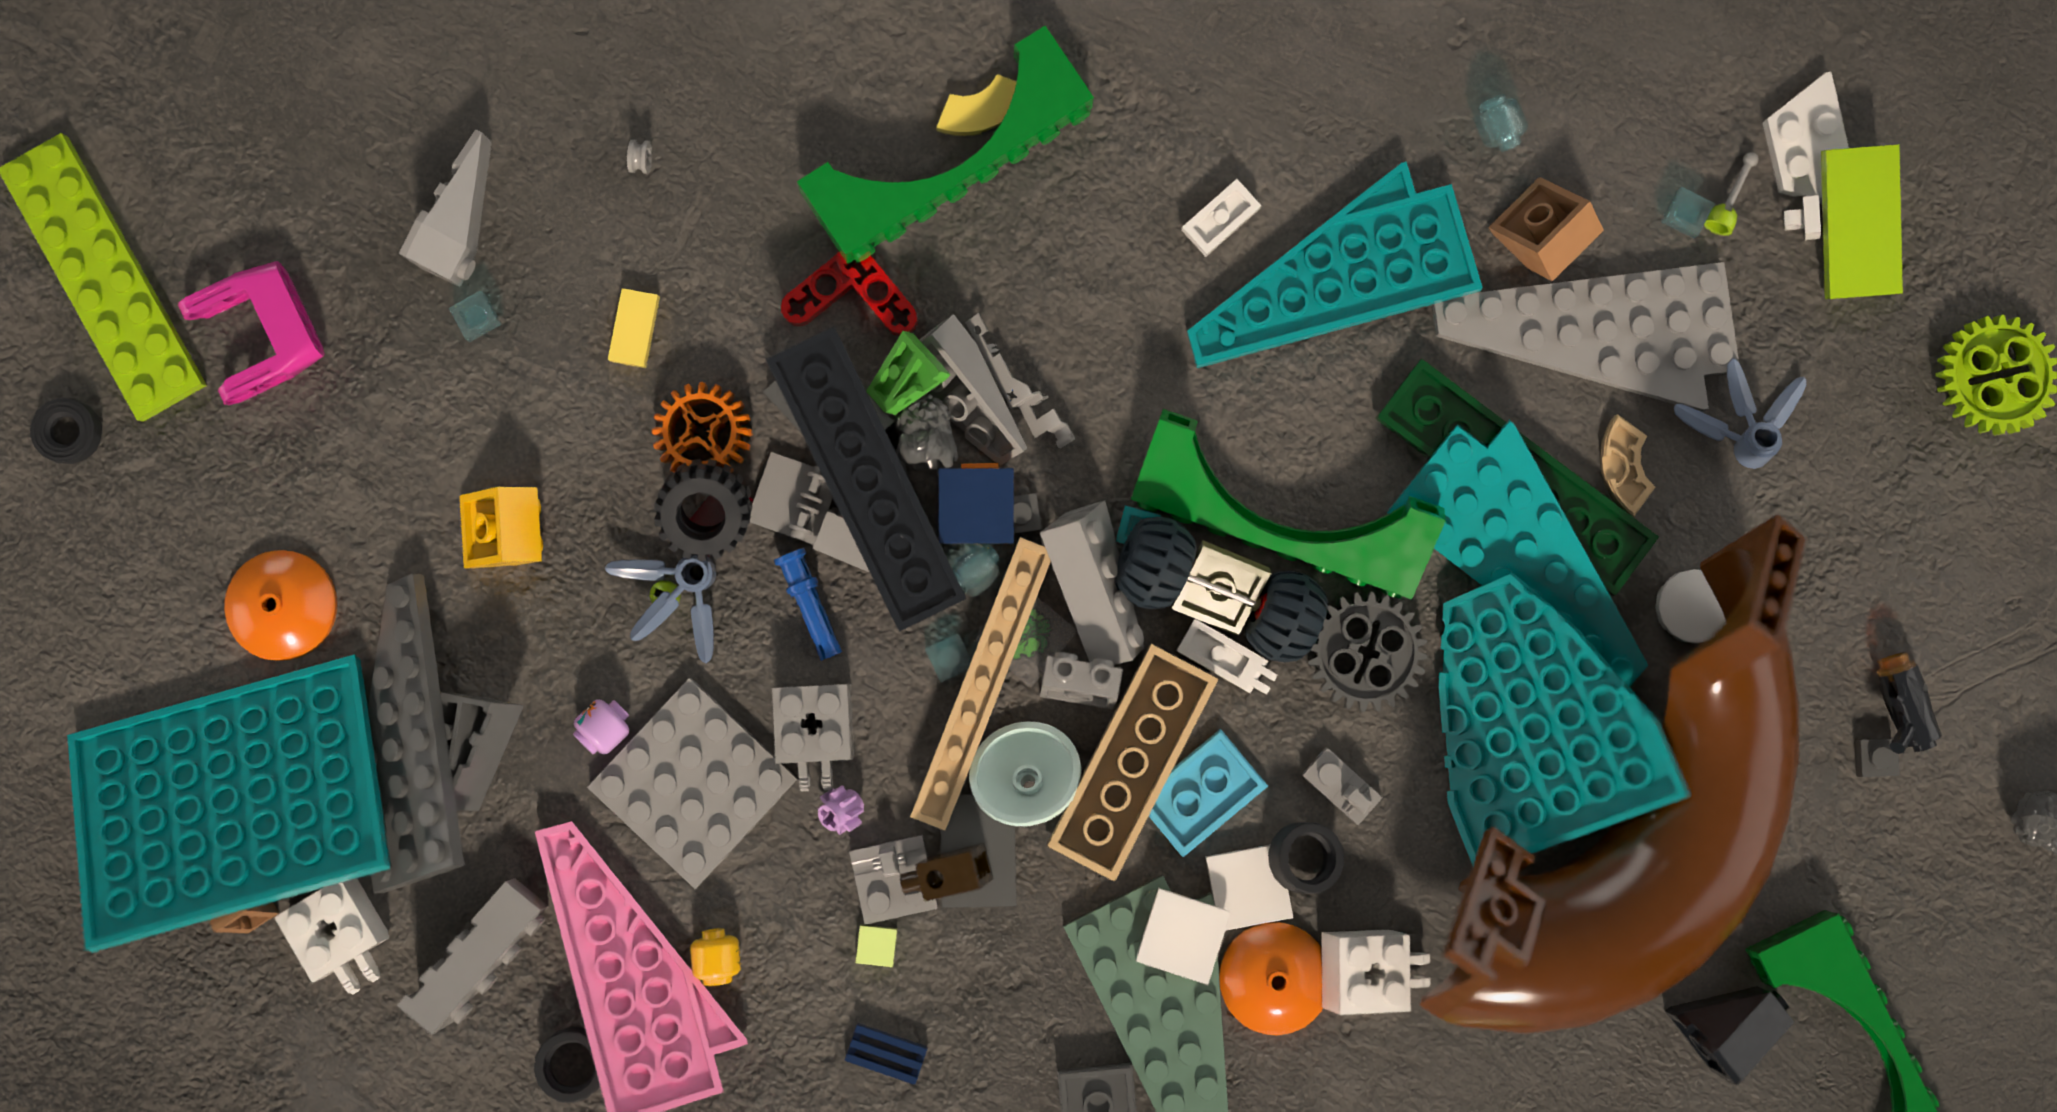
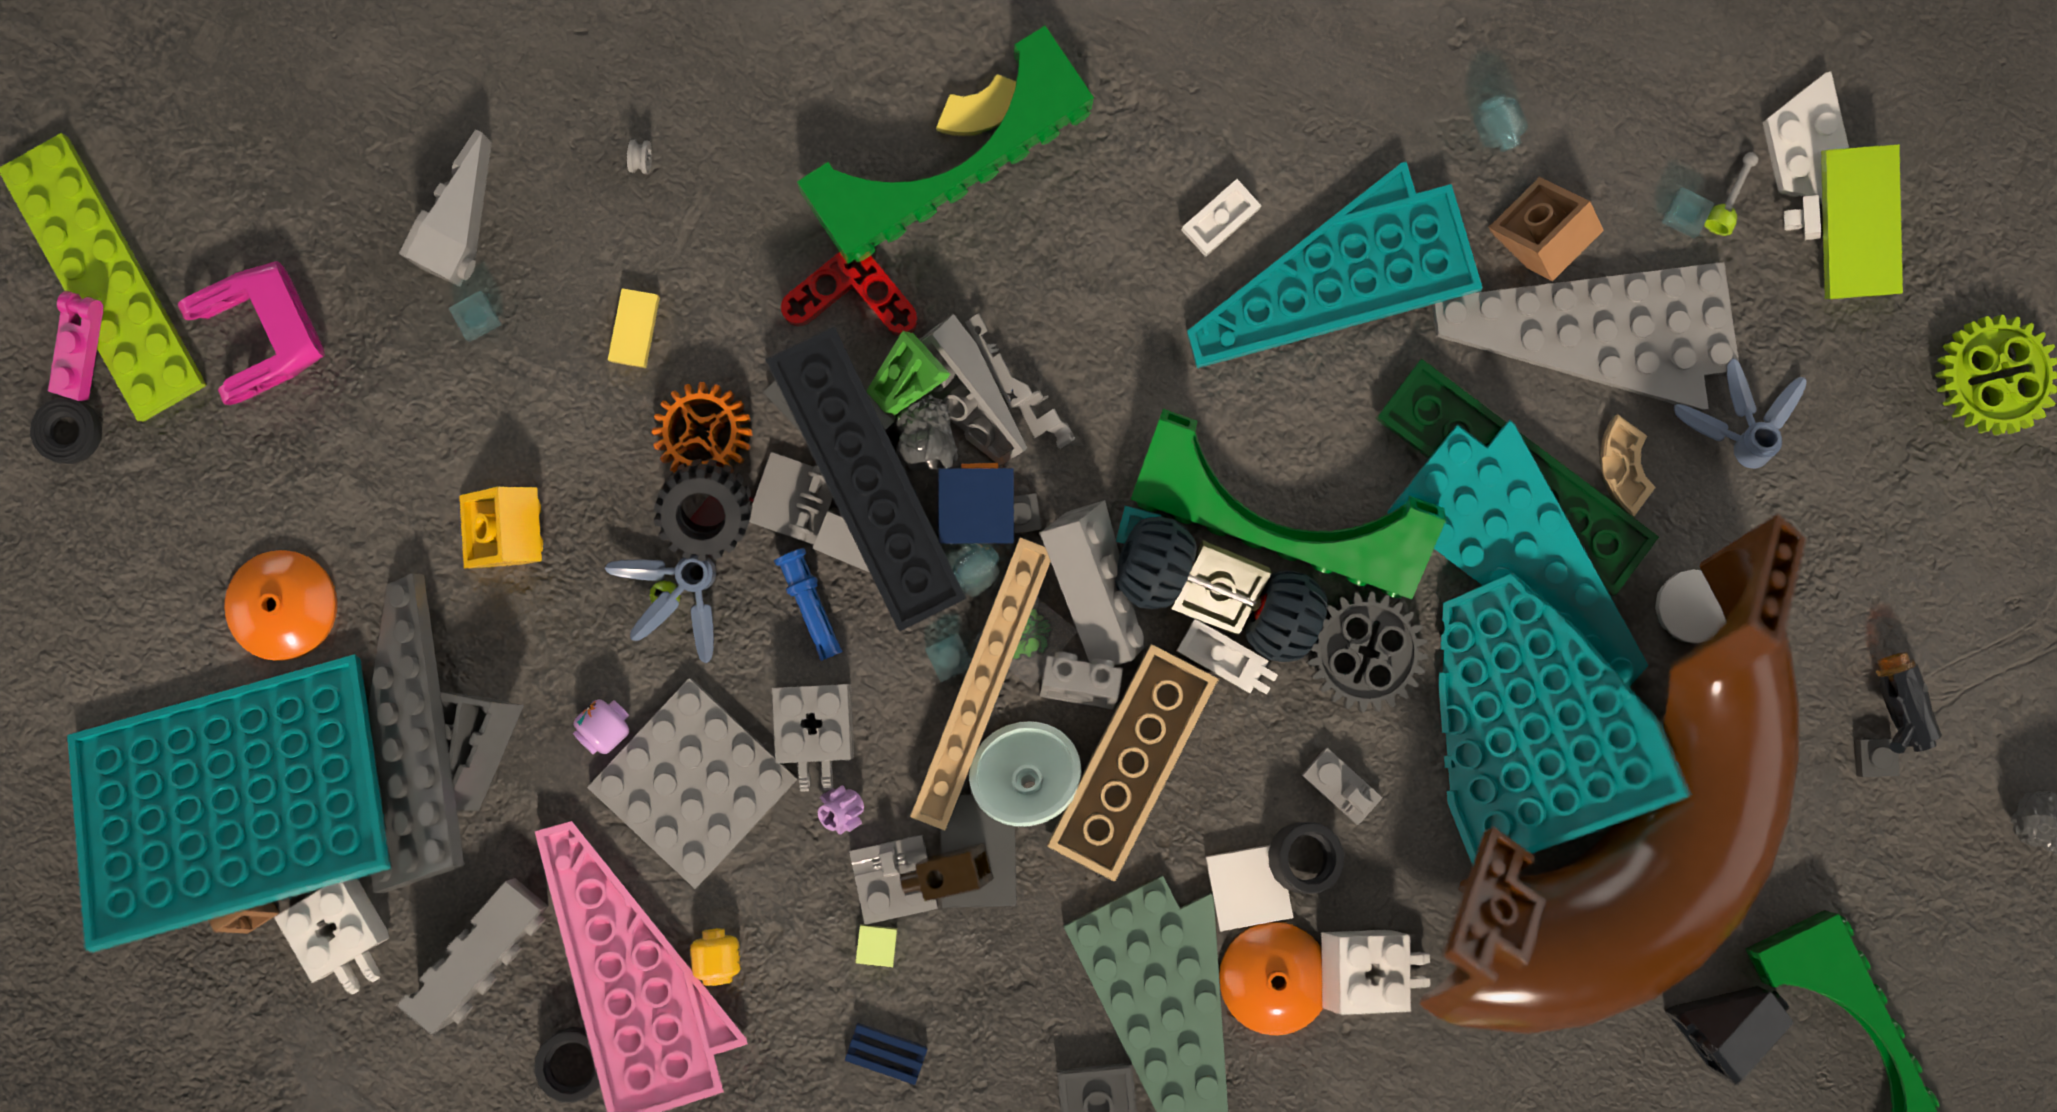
white tile [1135,888,1231,985] -> none
medium azure tile [1149,729,1268,857] -> none
none -> dark pink plate [48,291,103,401]

